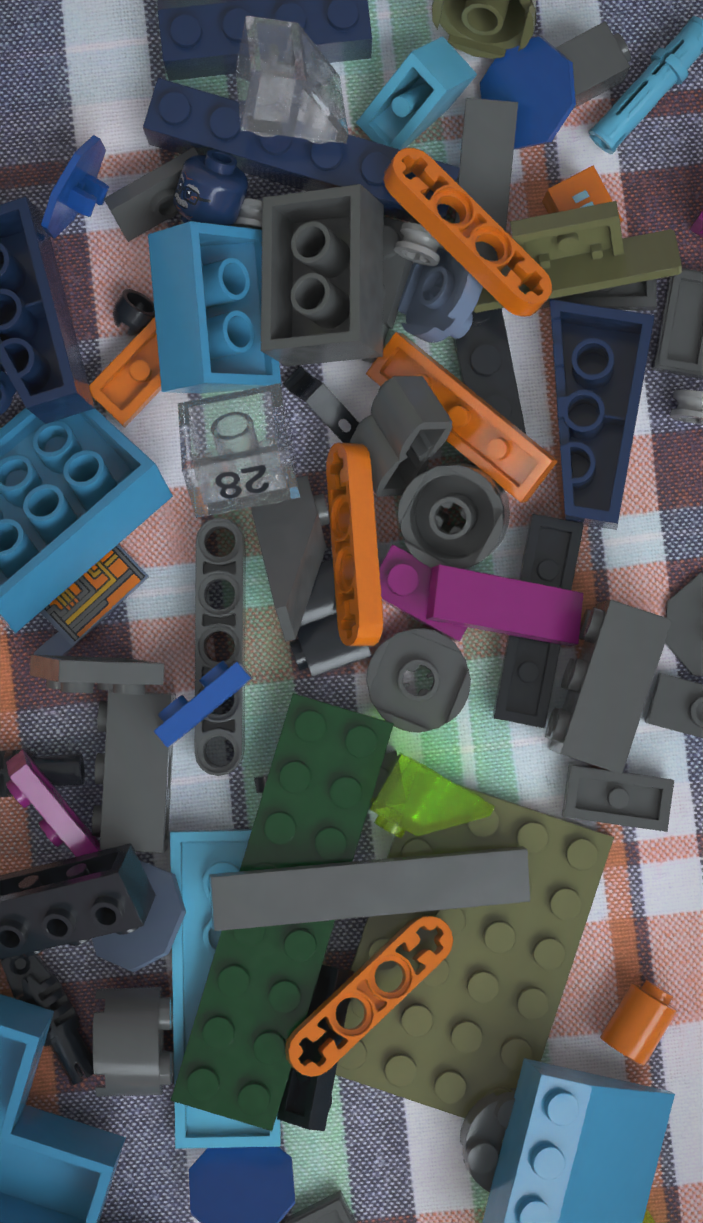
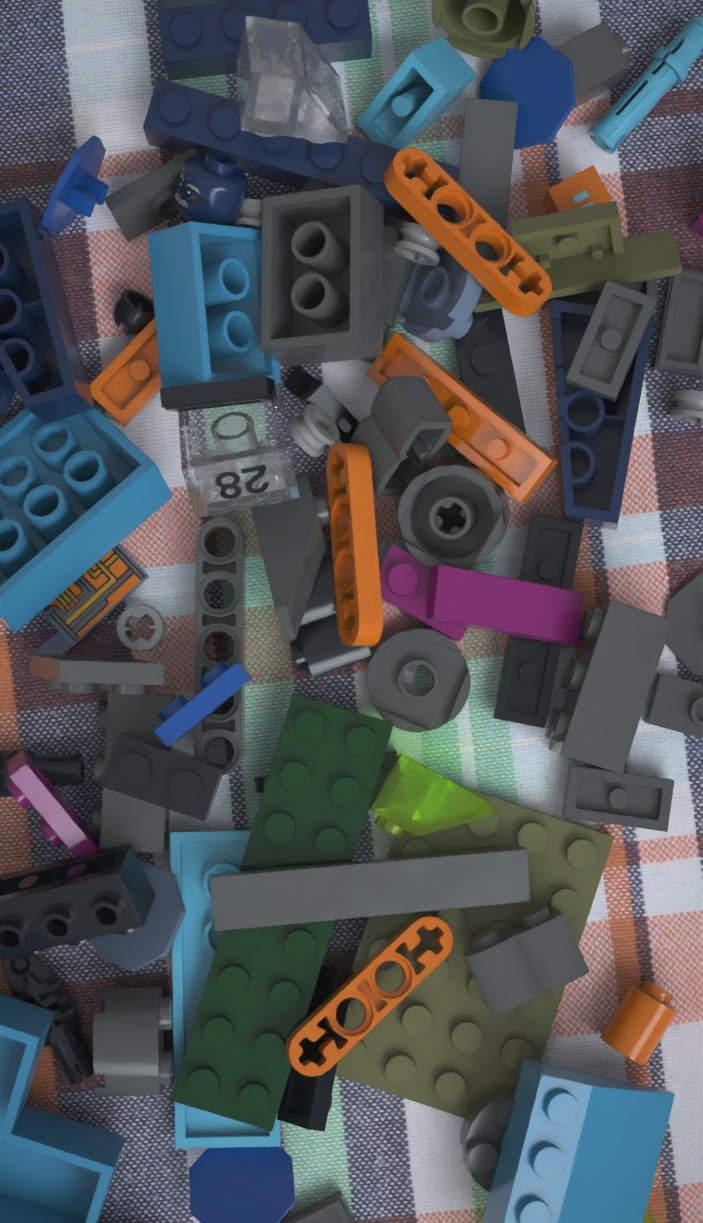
none -> black brick [101,732,225,821]
none -> light grey bush [117,605,166,651]
none -> black tile [160,376,277,412]
none -> light grey bush [288,404,340,457]
none -> dark grey brick [463,905,590,1017]
none -> dark grey plate [566,280,657,402]

